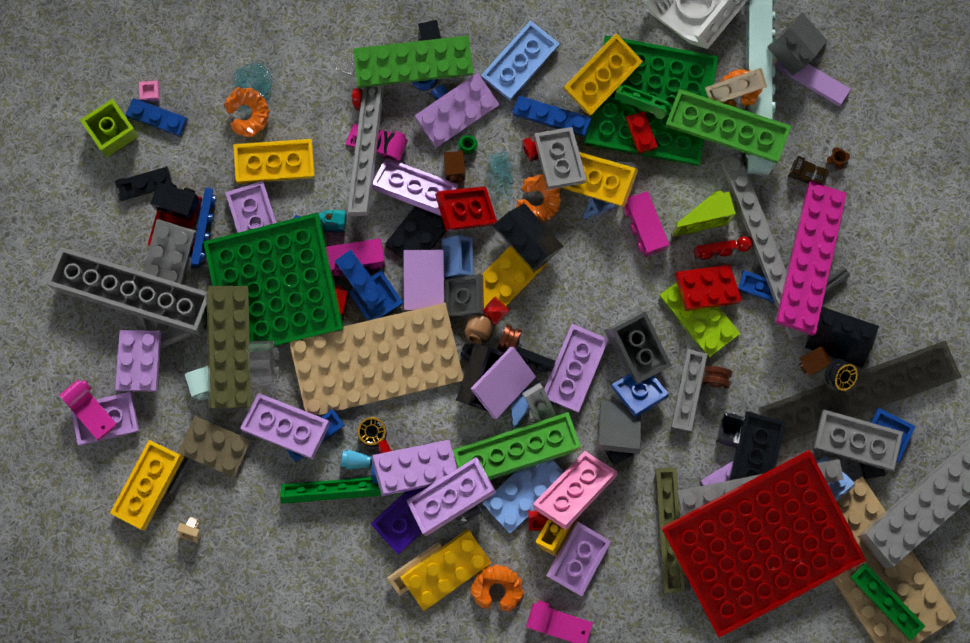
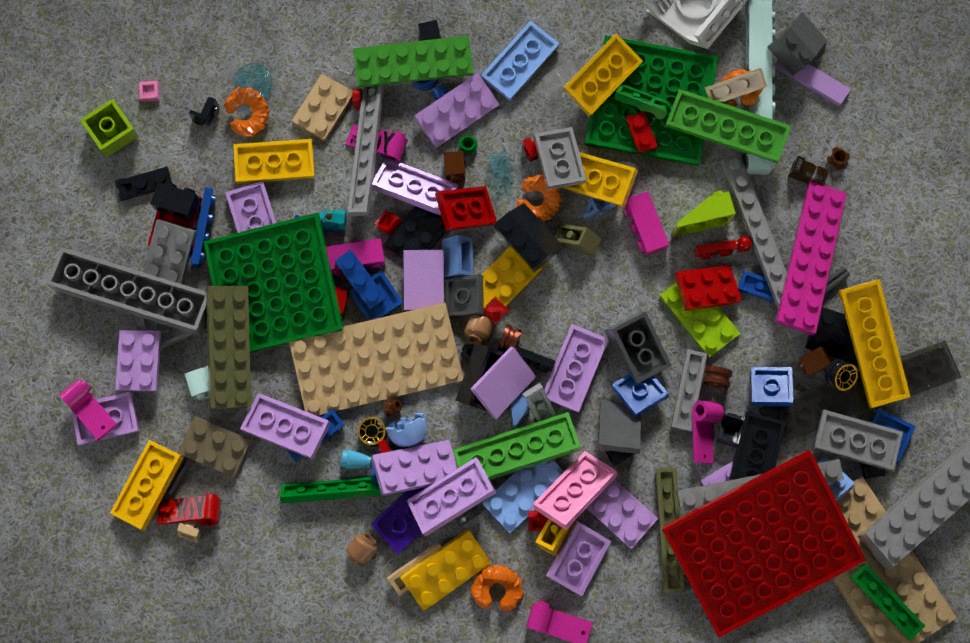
blue plate [126,98,188,136] -> none
clear brick [248,341,281,387] -> none
blue plate [512,96,592,137] -> none
none -> red door [157,493,221,526]
none -> black bracket [189,97,220,126]
none -> tan plate [292,74,353,141]
none -> medium nougat head [346,533,377,565]
none -> red tile [374,210,402,236]
none -> reddish brown plate [384,395,402,419]
none -> light blue cylinder [385,413,428,448]
none -> olive slope [554,224,601,256]
none -> lavender plate [586,479,658,549]
none -> dark pink door [692,400,724,464]
none -> plate [751,367,793,406]
none -> yellow plate [839,279,911,408]

